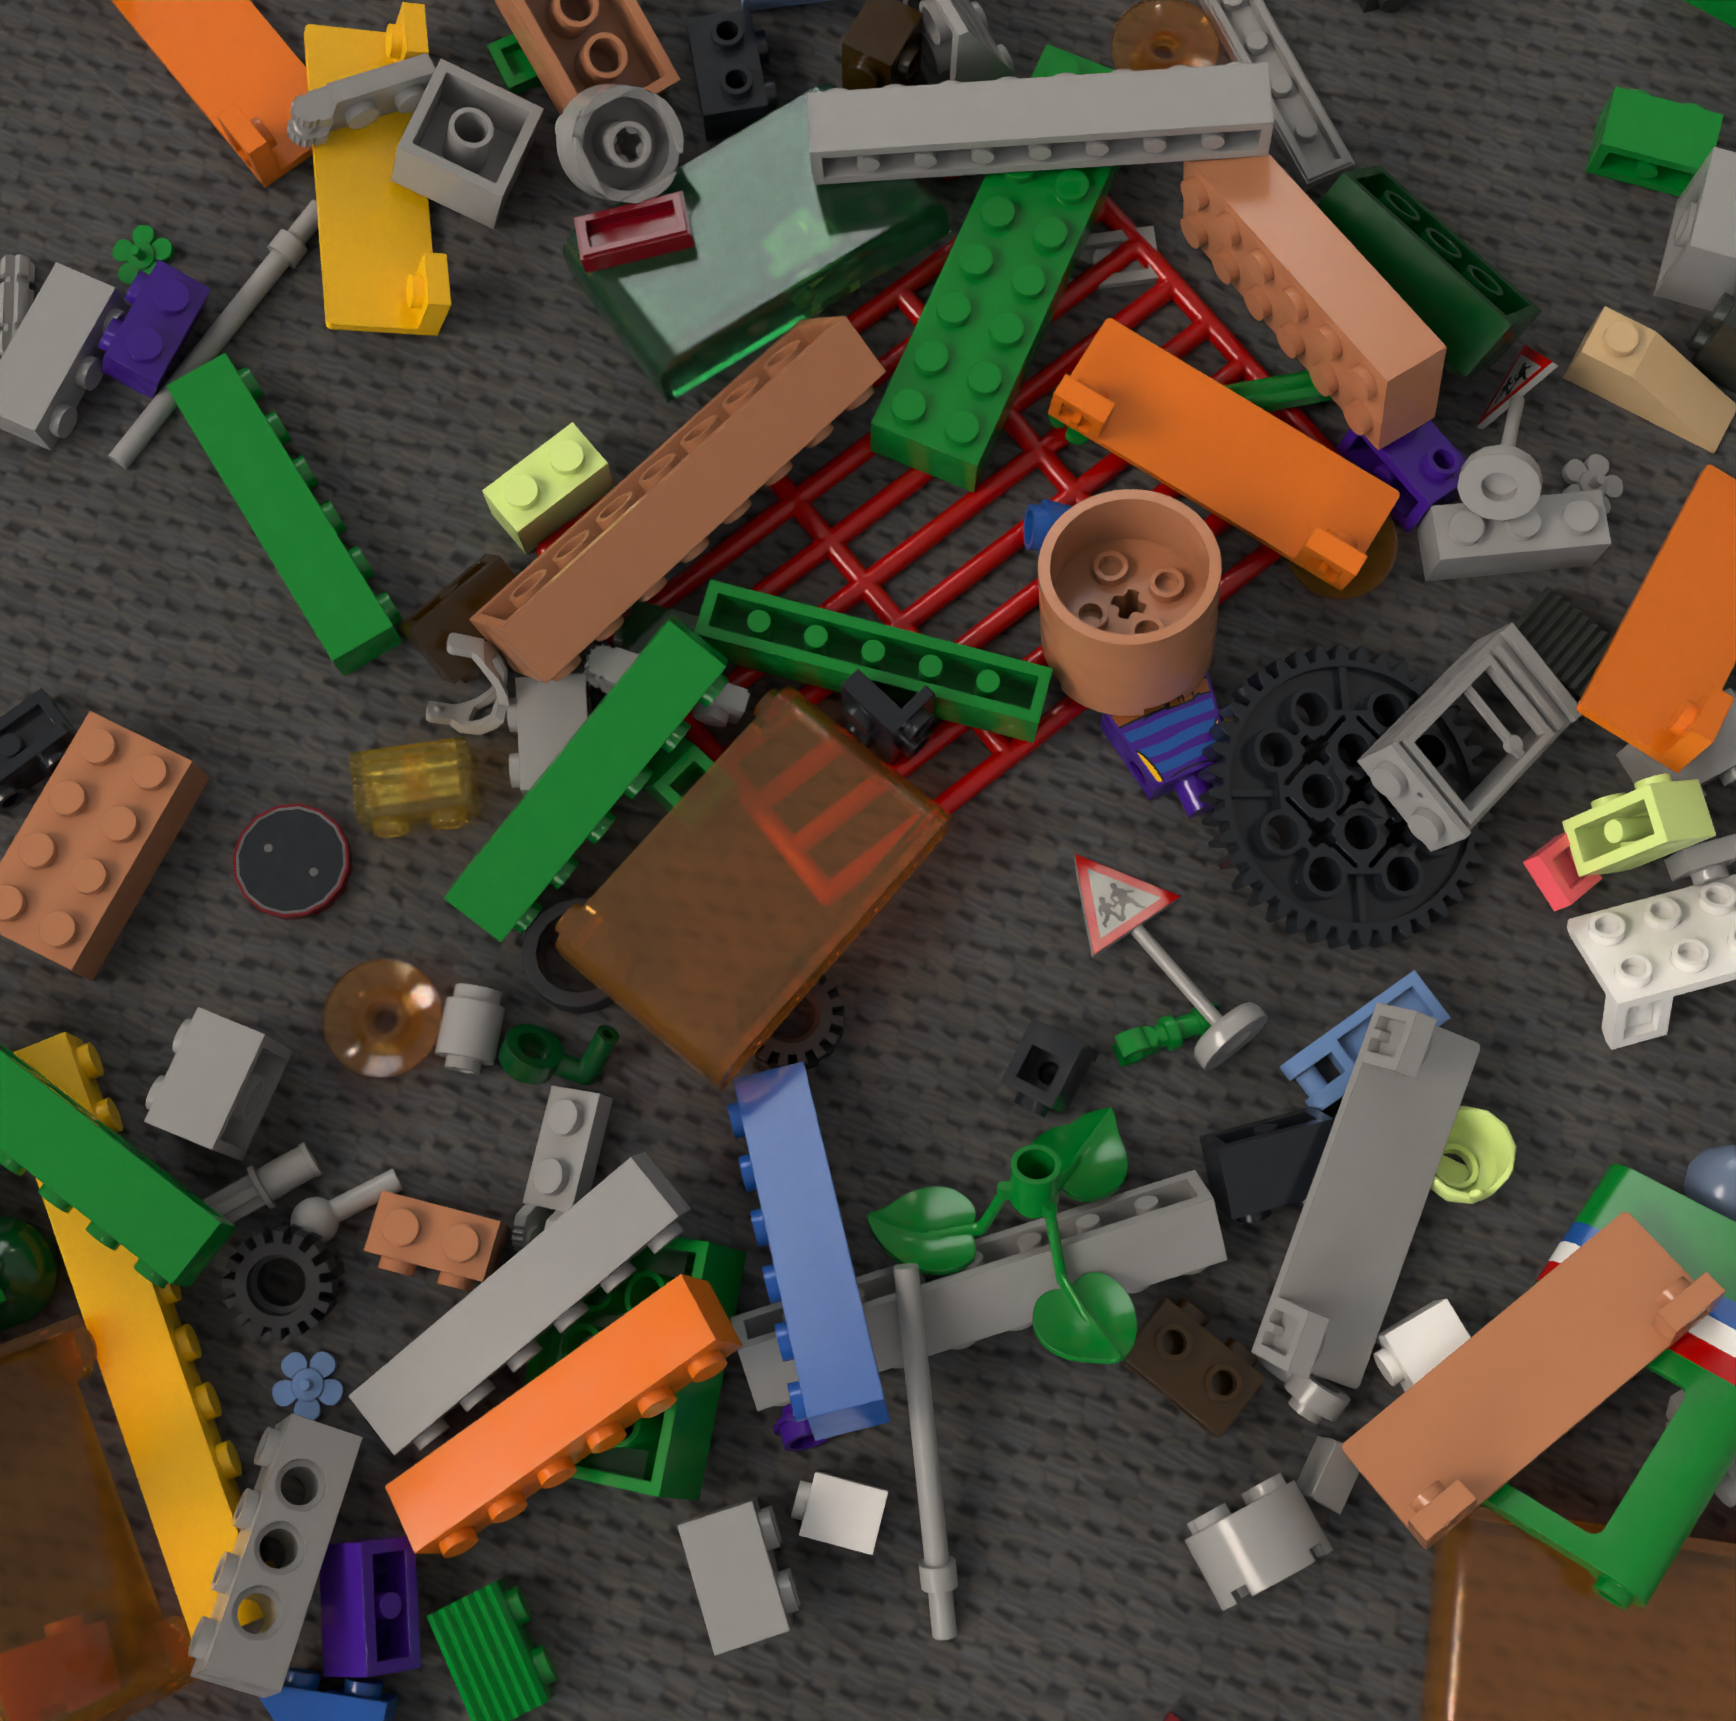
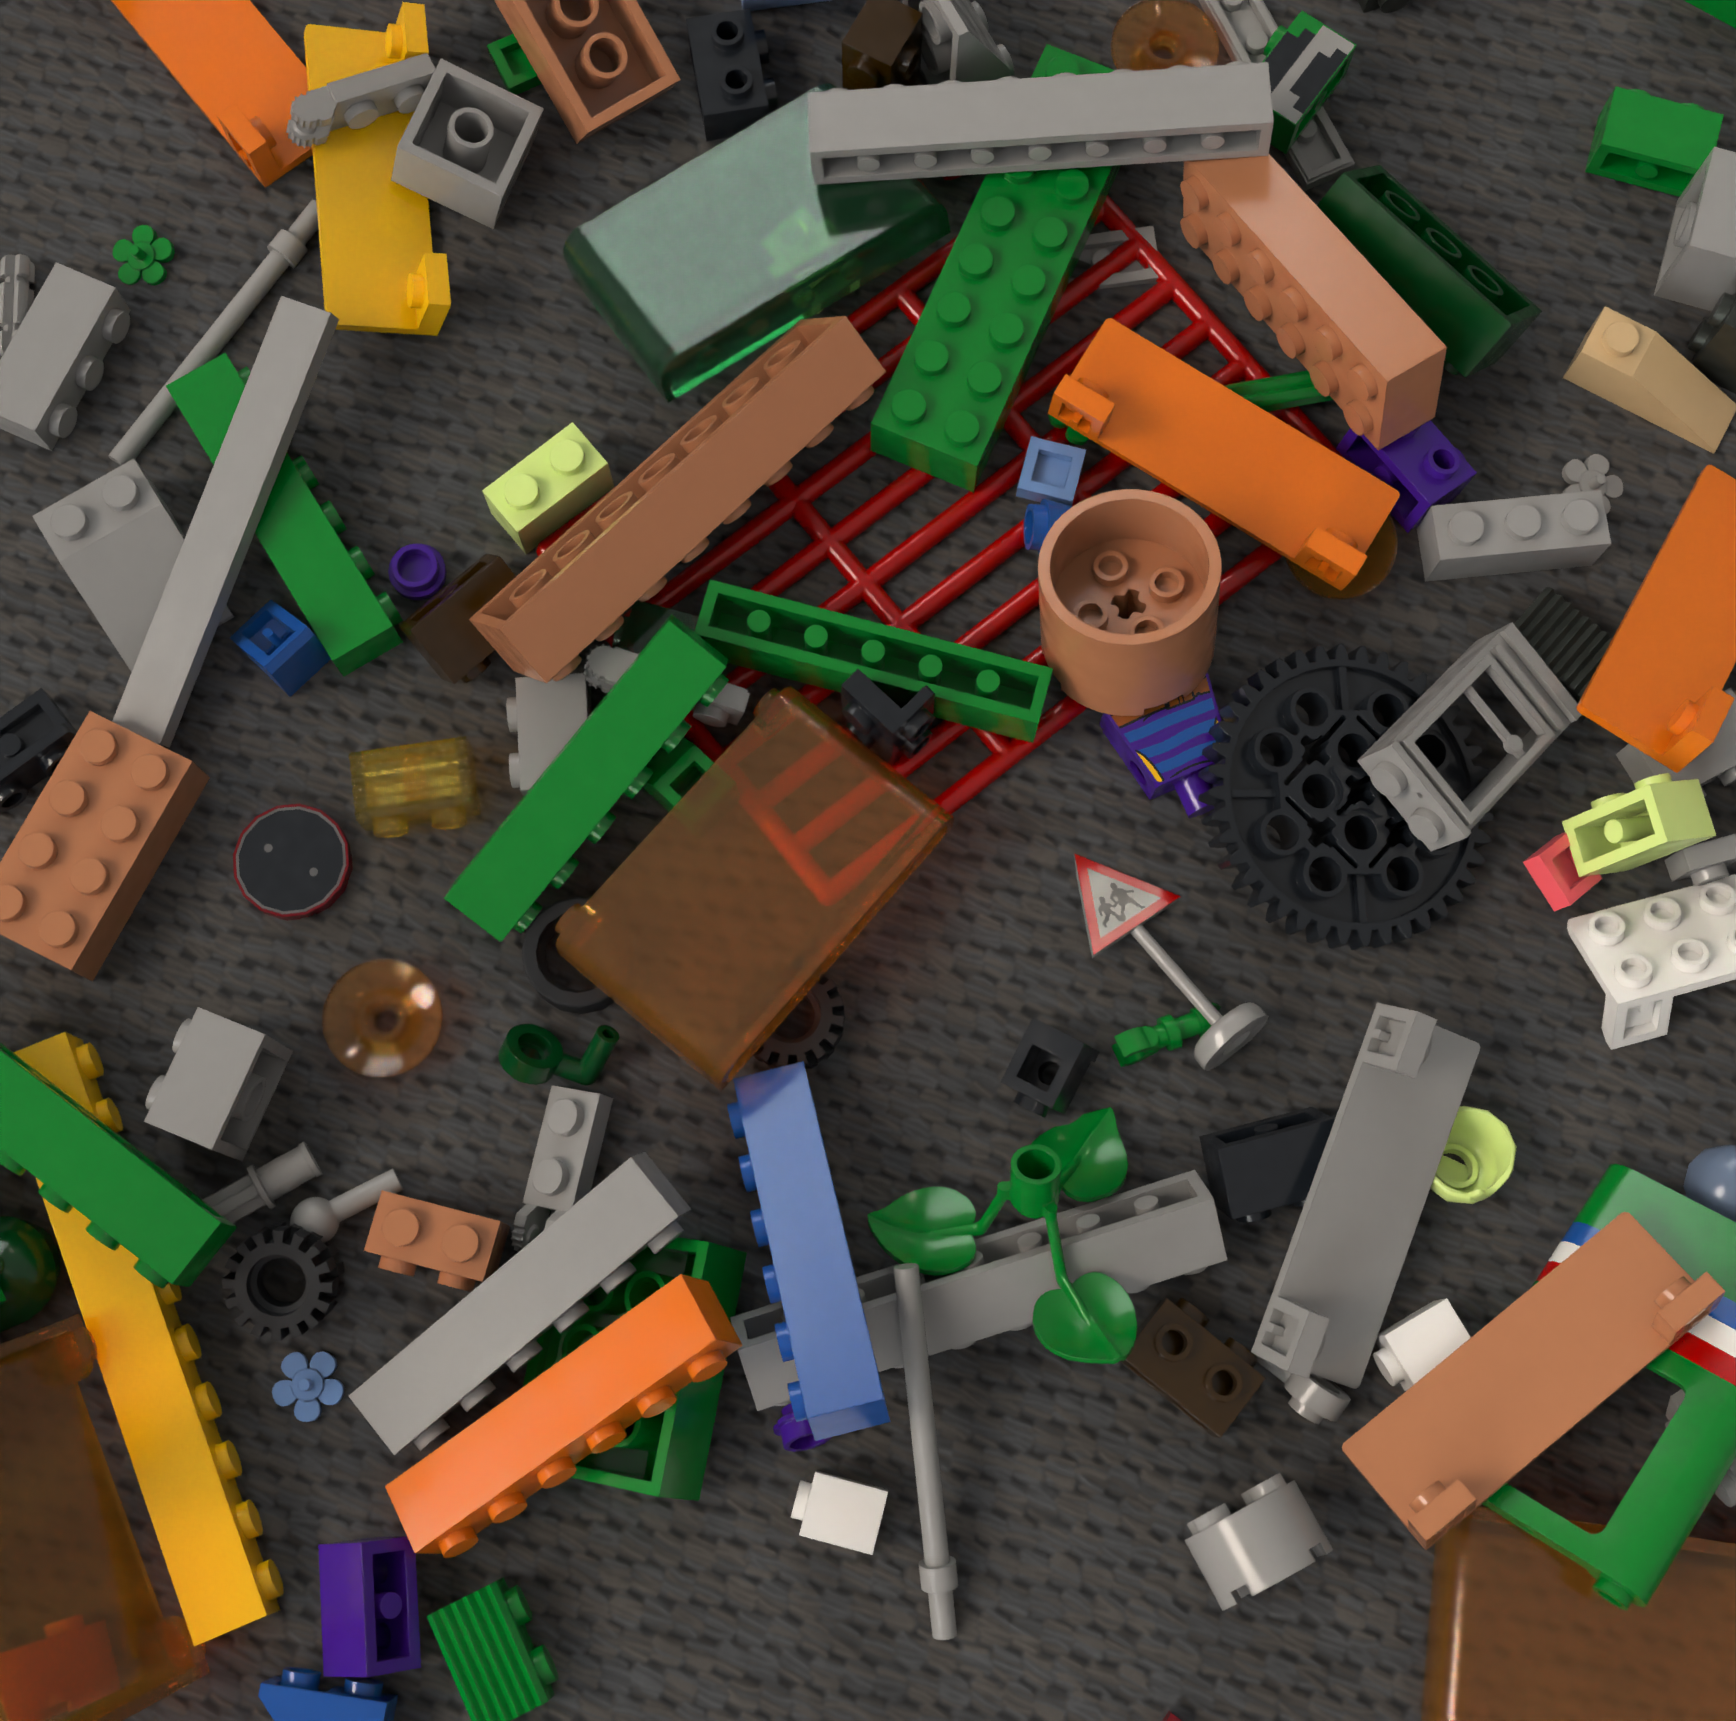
dark purple brick [98,259,211,399] -> none
light grey brick [188,1413,363,1698] -> none
light grey helmet [426,633,509,735] -> none
light grey brick [435,983,505,1075] -> none
light grey brick [555,84,684,203] -> none
dark red tile [574,191,695,273] -> none
light grey brick [677,1496,801,1656] -> none
medium blue plate [1279,970,1451,1111] -> none
light grey slope [1296,1436,1359,1515] -> none
light grey piece [1457,344,1558,521] -> none
none -> light grey slope [32,458,234,672]
none -> light grey tile [112,296,339,748]
none -> blue slope [230,599,331,697]
none -> dark purple plate [388,543,447,600]
none -> medium blue plate [1016,436,1086,506]
none -> brick [1262,10,1357,154]

